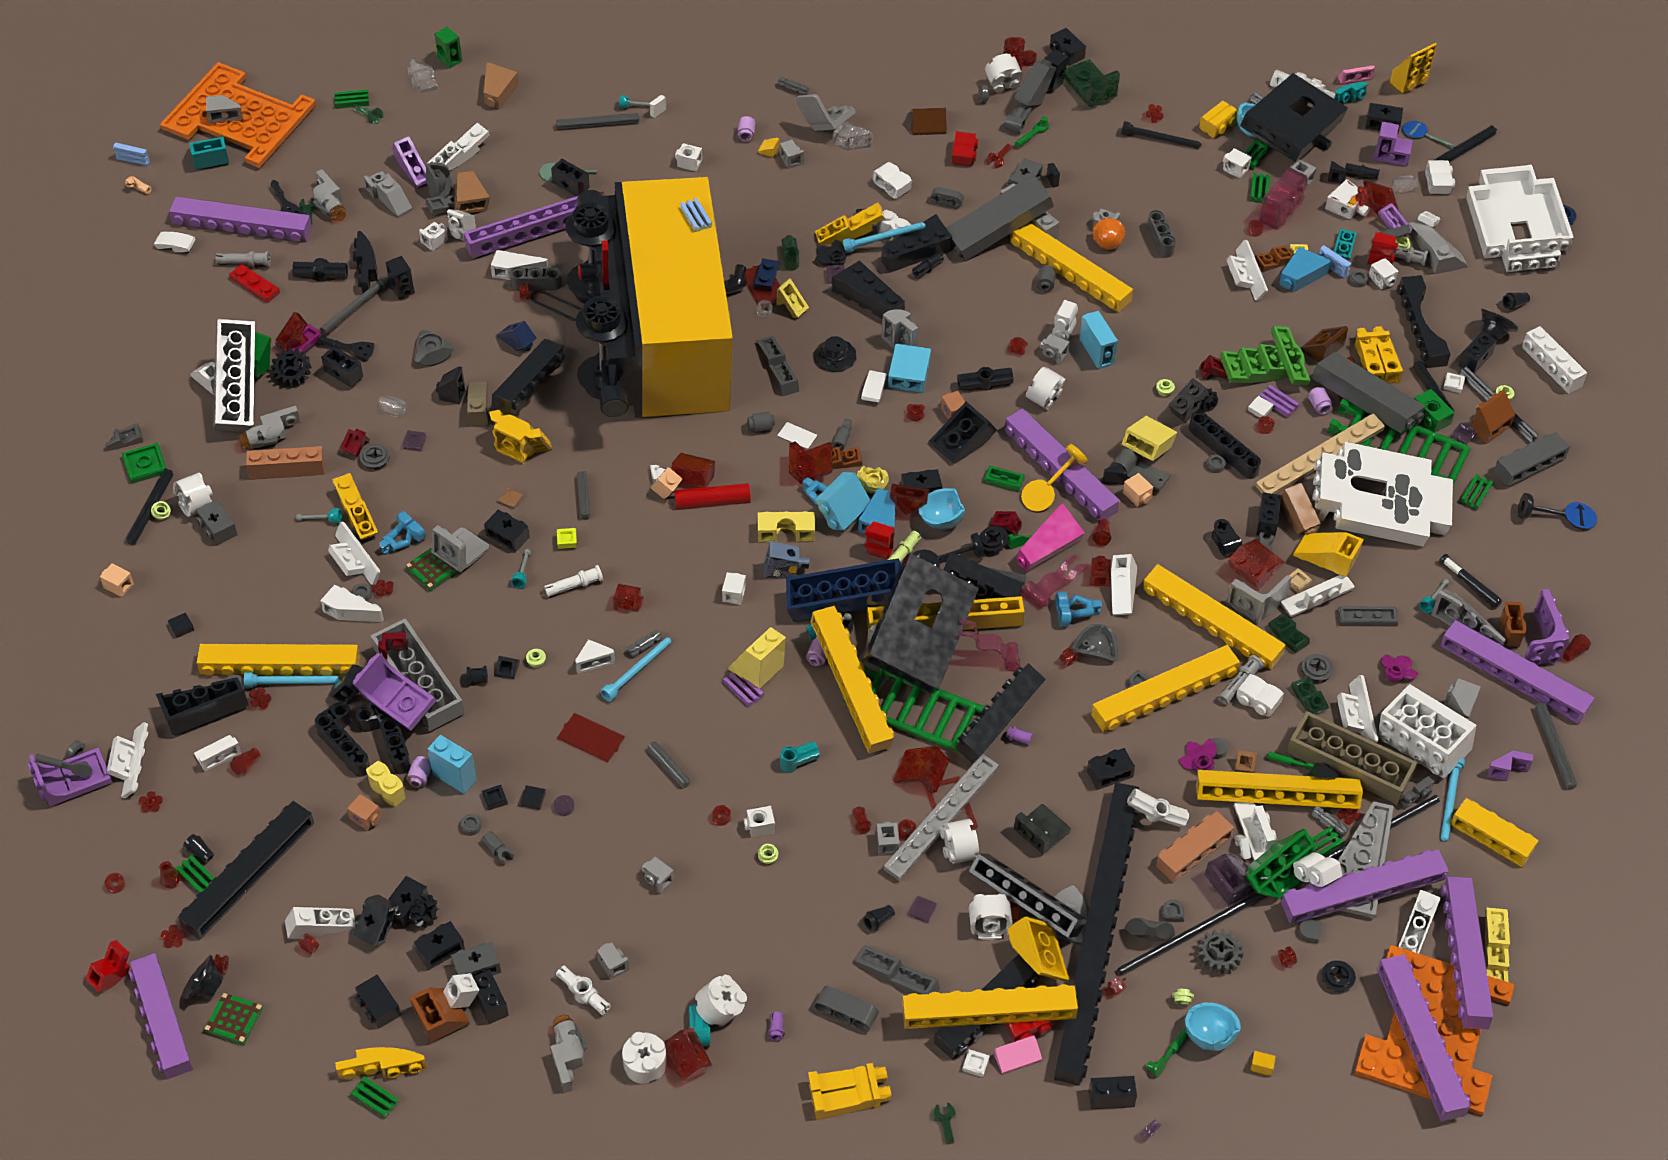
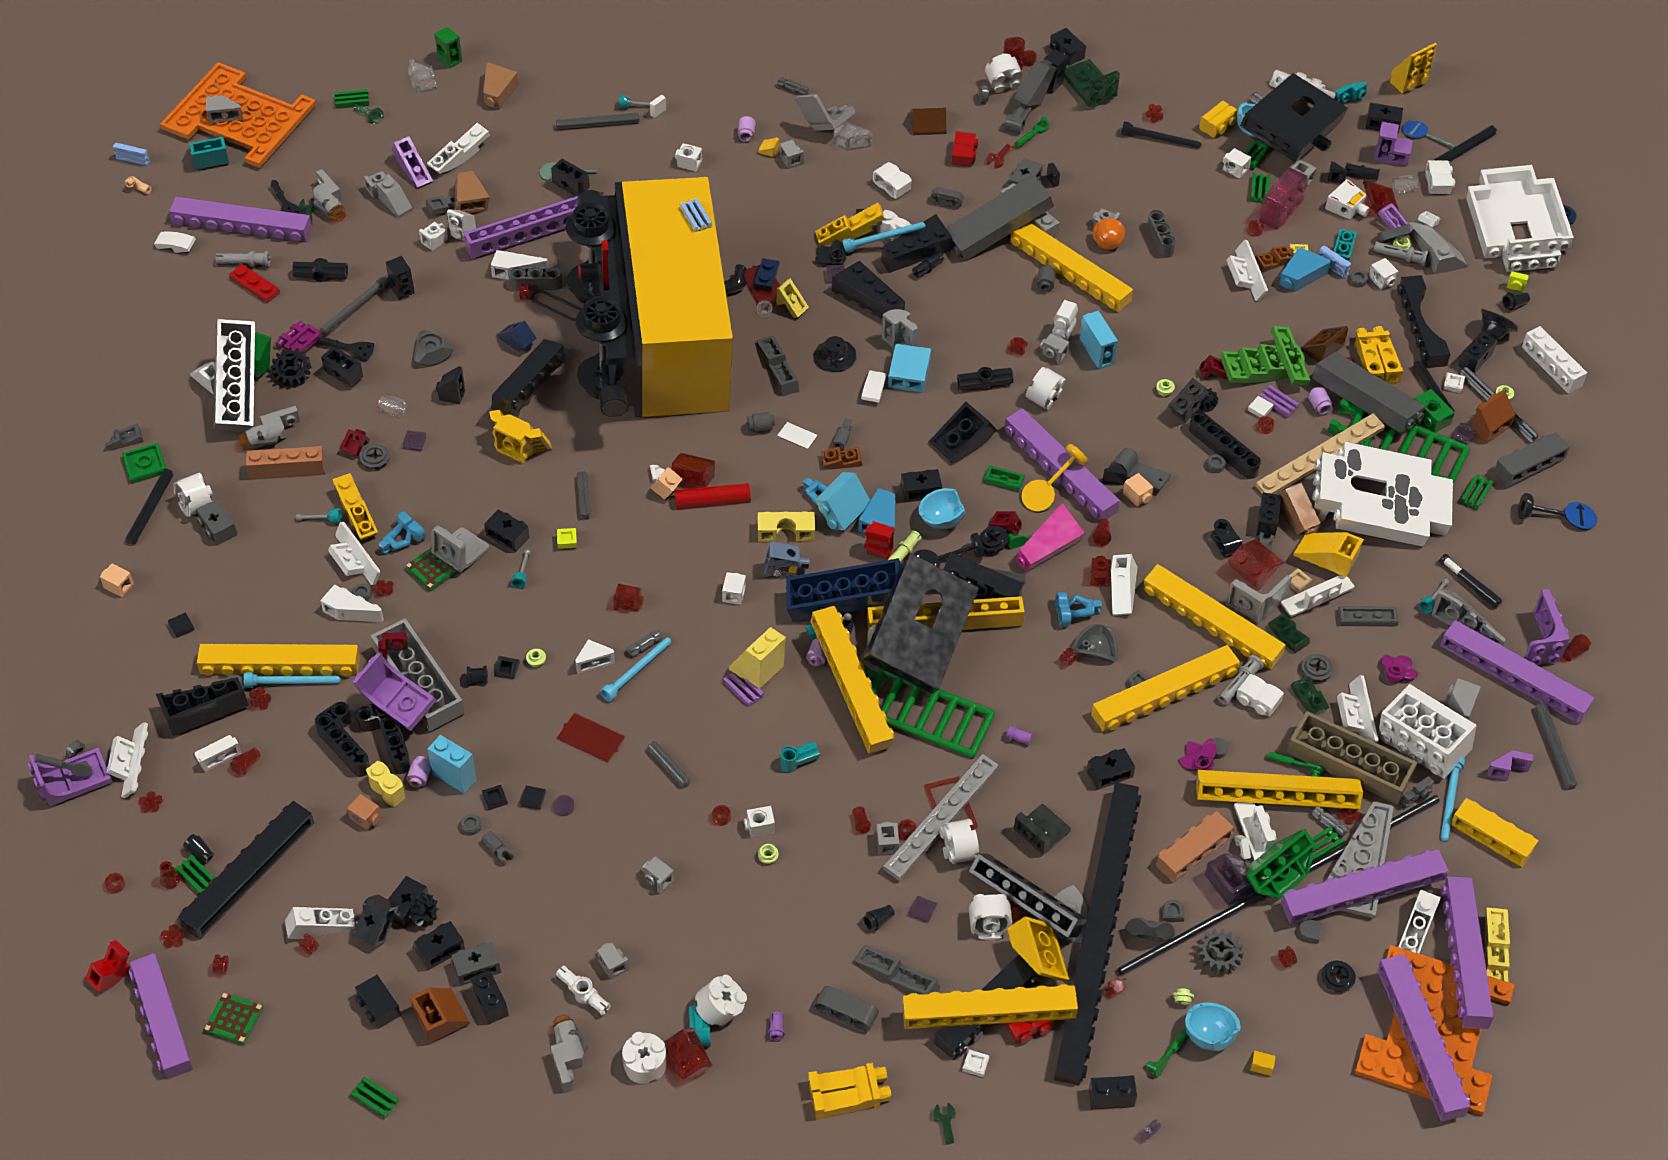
yellowish green plate [151,501,171,520] -> none
black hat [182,955,223,1000] -> none
clear red slope [275,312,308,352] -> none
black brick [329,664,363,703] -> none
yellow slope [335,1047,427,1080] -> none
black slope [353,231,378,294] -> none
dark grey hat [425,162,453,198] -> none
white brick [443,973,479,1009] -> none
dark tan slope [467,381,488,427] -> none
medium nougat slope [498,487,524,509] -> none
white pin [544,565,603,597] -> none
clear green piece [781,235,799,270] -> none
clear red bracket [789,441,833,484] -> none
light yellow hair [857,466,889,494] -> none
clear red slope [890,484,929,515] -> none
clear red bracket [893,746,950,793] -> none
clear red plate [907,404,925,421] -> none
nougat brick [941,391,965,420] -> none
black brick [955,663,1046,763] -> none
clear pink flag [959,619,1020,671] -> none
bright pink slope [994,1036,1042,1074] -> none
clear pink flag [1022,554,1090,608] -> none
light yellow brick [1122,416,1177,461] -> none
white piece [1127,788,1189,828] -> none
medium nougat slope [1234,750,1258,773] -> none
white brick [1293,853,1342,887] -> none
black slope [1308,763,1338,778] -> none
bright pink slope [1338,66,1375,84] -> none
clear red plant [1355,186,1368,206] -> none
red brick [1367,232,1398,265] -> none
dark orange brick [1500,601,1527,647] -> none
none -> neon yellow plate [1506,271,1529,292]

